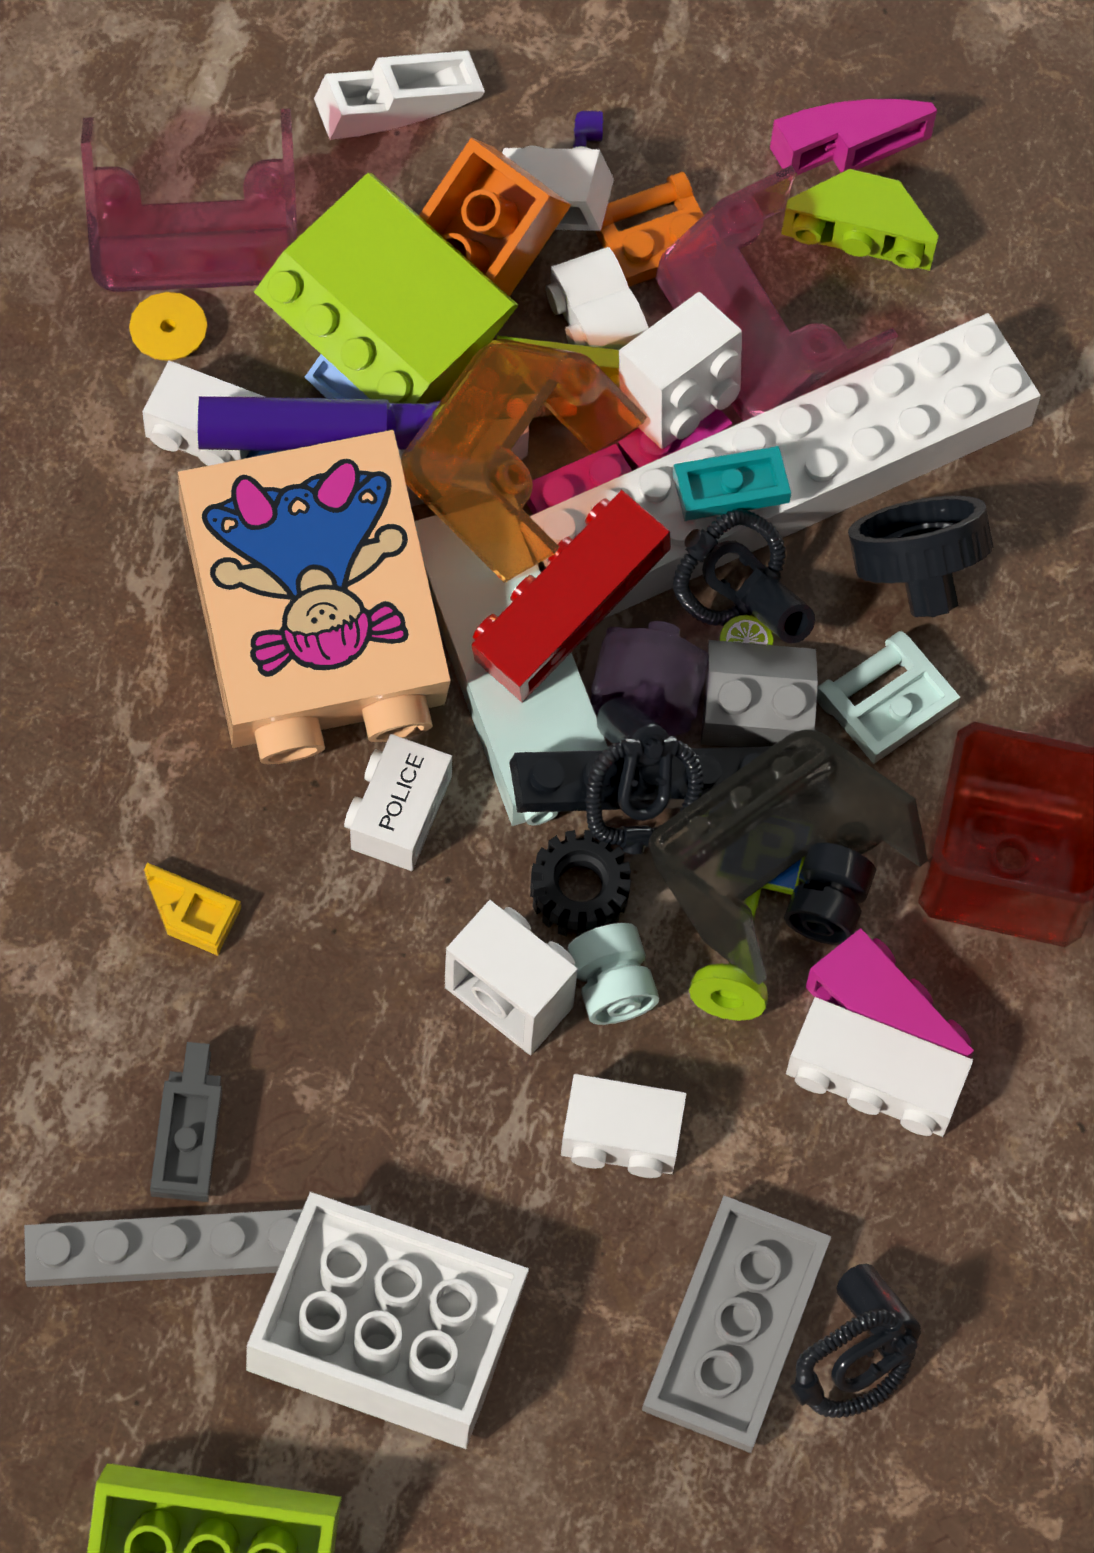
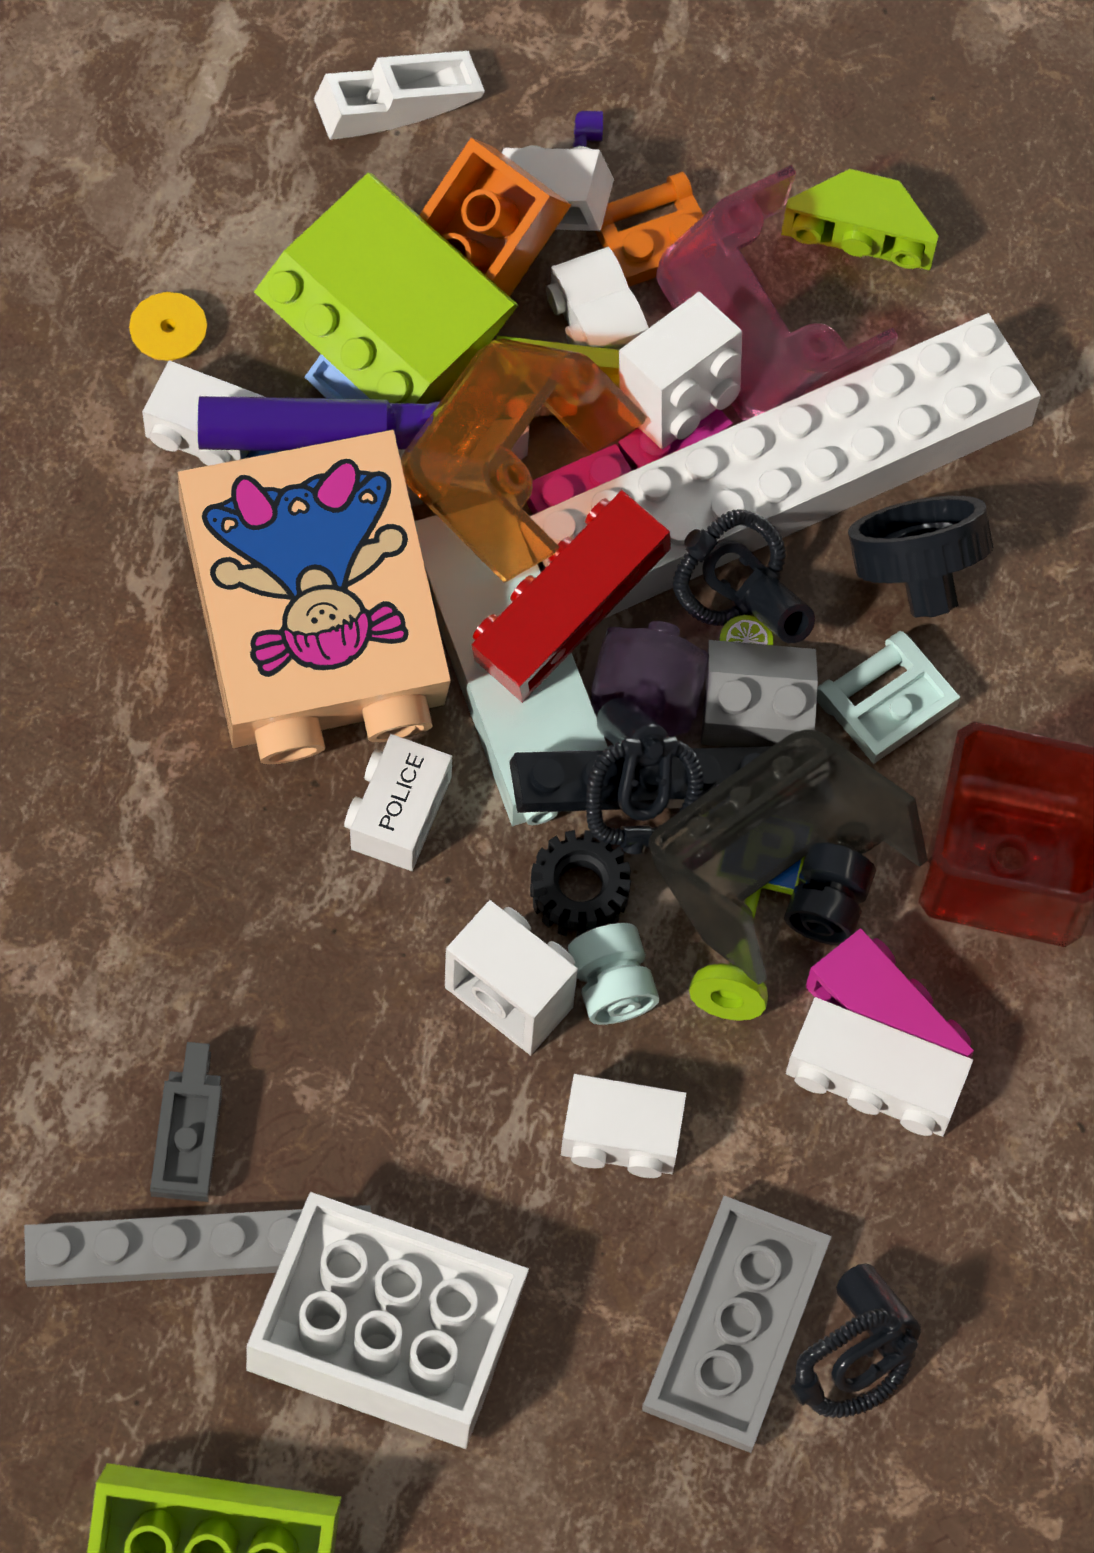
clear pink windscreen [81,108,298,292] -> none
yellow tile [144,862,241,956] -> none
teal plate [673,446,791,521] -> none
dark pink slope [770,99,937,179] -> none

